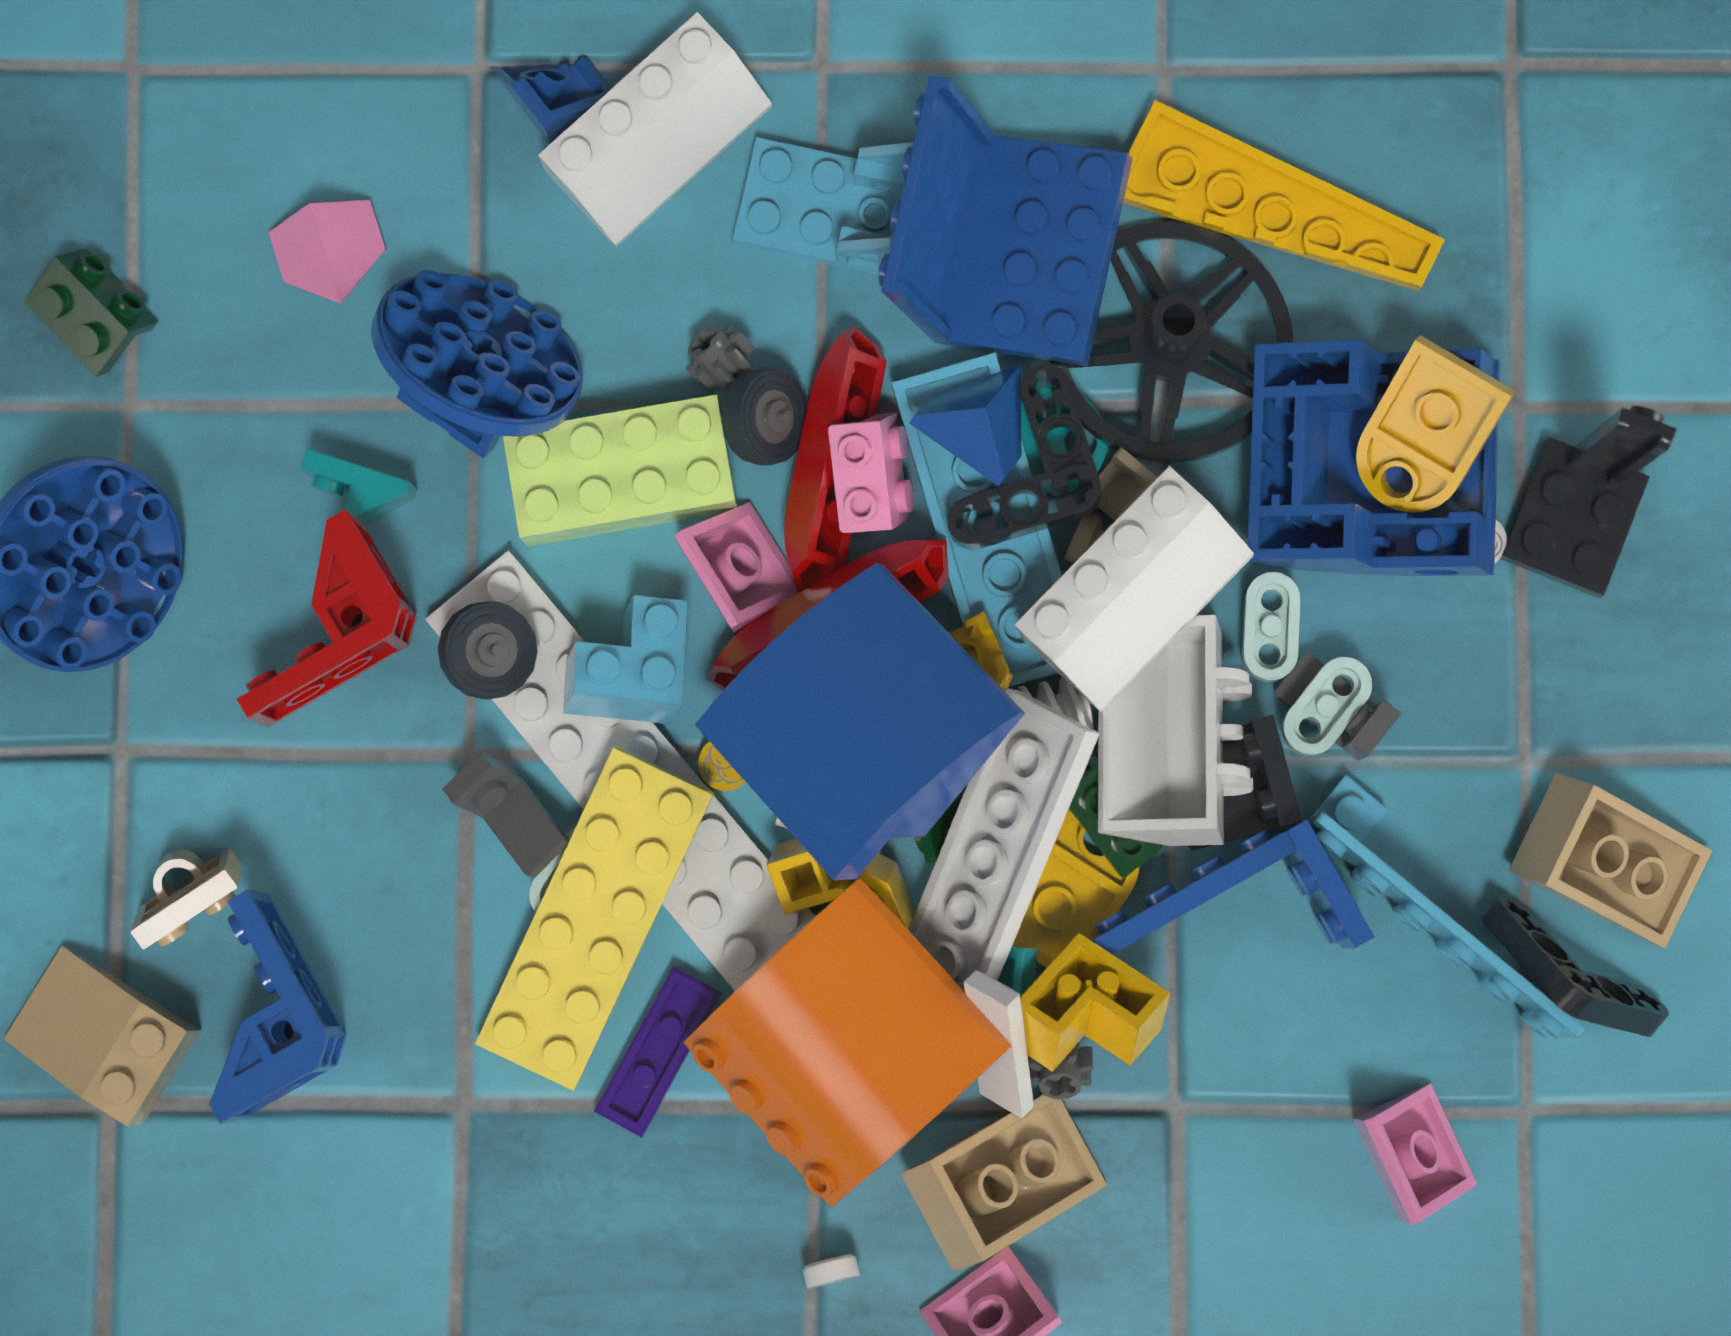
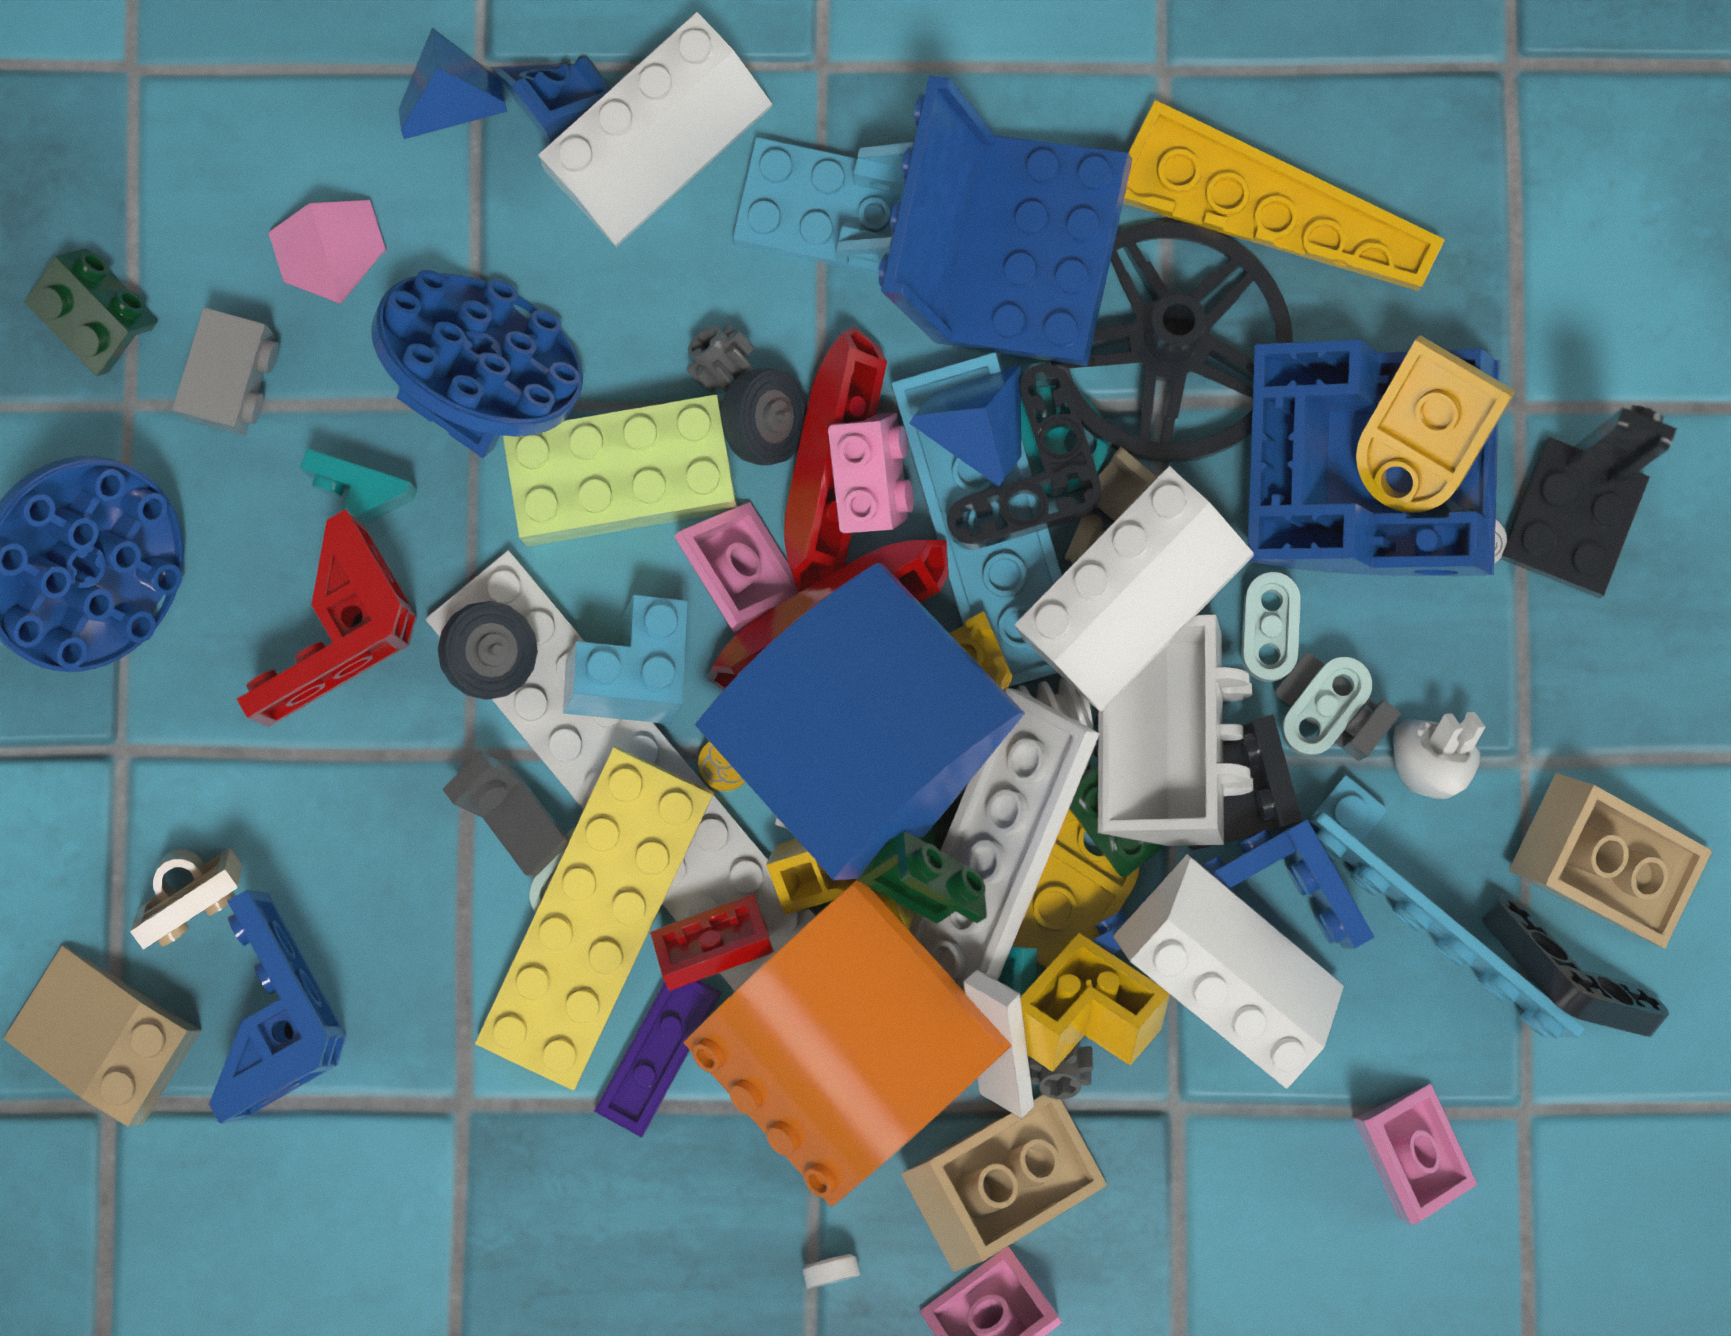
none -> light grey brick [172,307,279,436]
none -> blue slope [399,28,507,139]
none -> red bracket [650,894,774,991]
none -> dark green bracket [858,831,987,924]
none -> white slope [1113,854,1344,1089]
none -> white piece [1393,712,1485,799]

